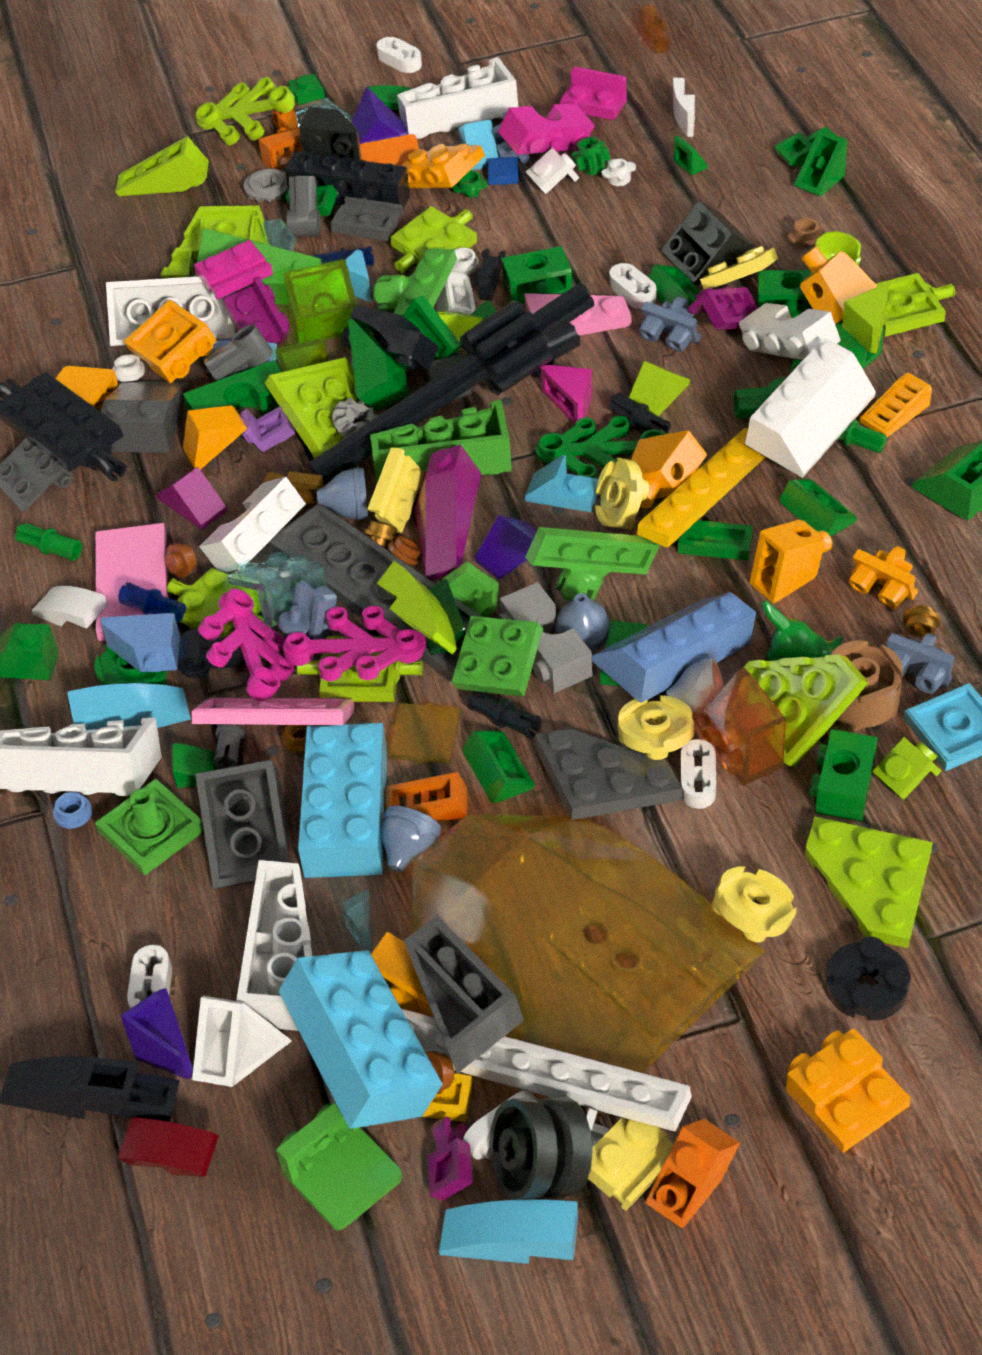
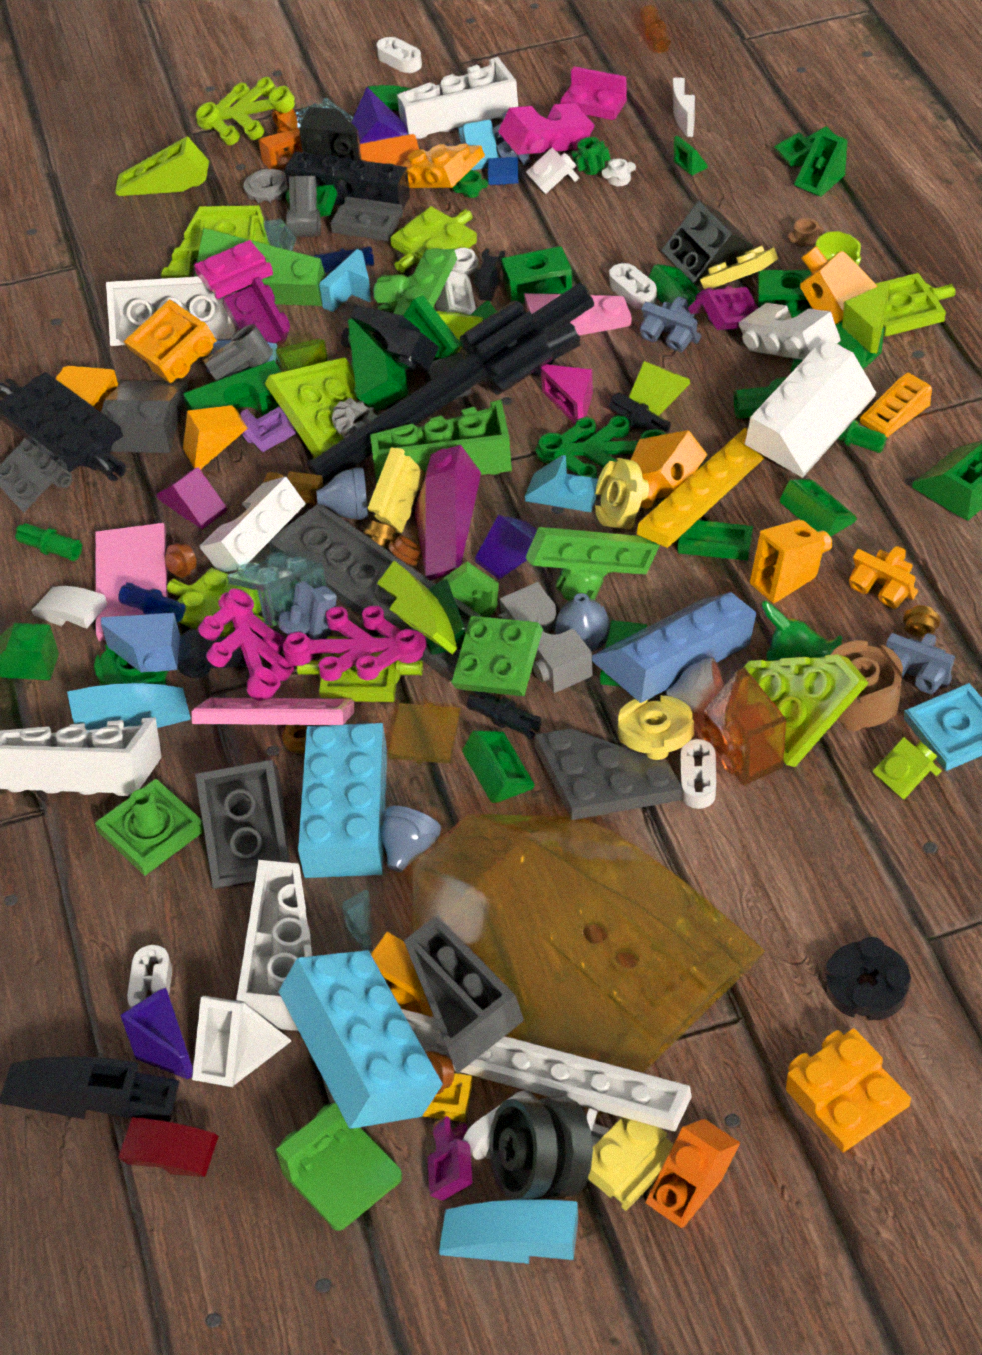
medium blue plate [53,792,92,829] -> none
white plate [112,355,145,382] -> none
green slope [172,743,215,789] -> none
dark grey pin [213,724,246,769] -> none
green plate [276,74,325,105] -> none
clear neon green slope [283,259,357,346] -> none
orange slope [385,772,468,820] -> none
light yellow plate [712,866,796,942] -> none
lime plate [805,817,933,948] -> none
green brick [810,729,878,821] -> none

